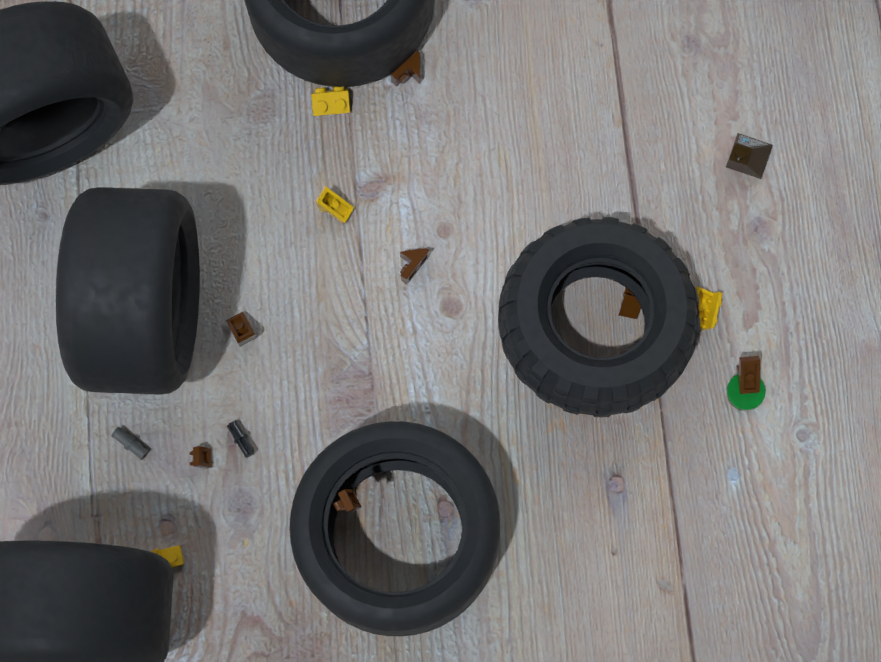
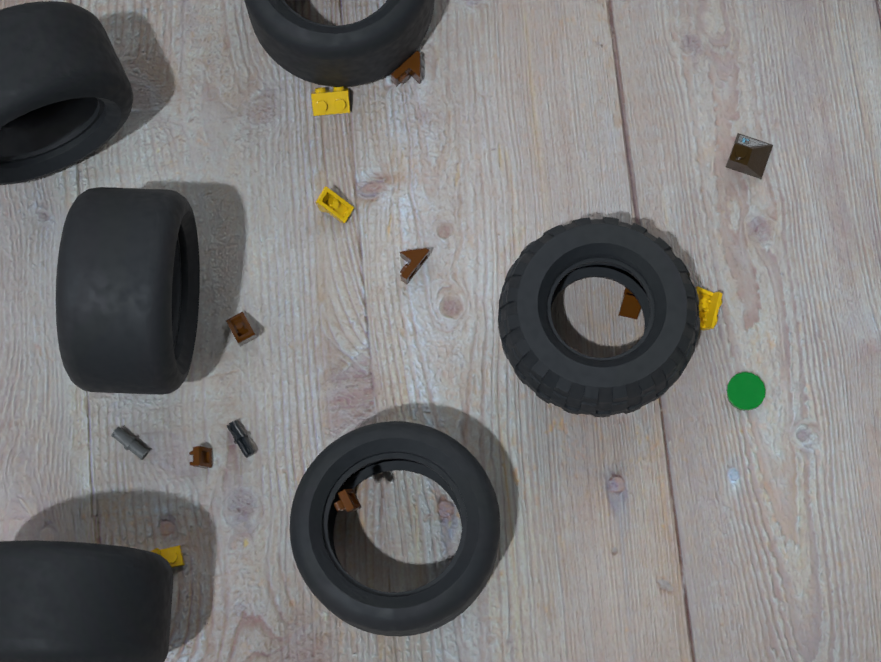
reddish brown slope [736,356,760,394] -> none

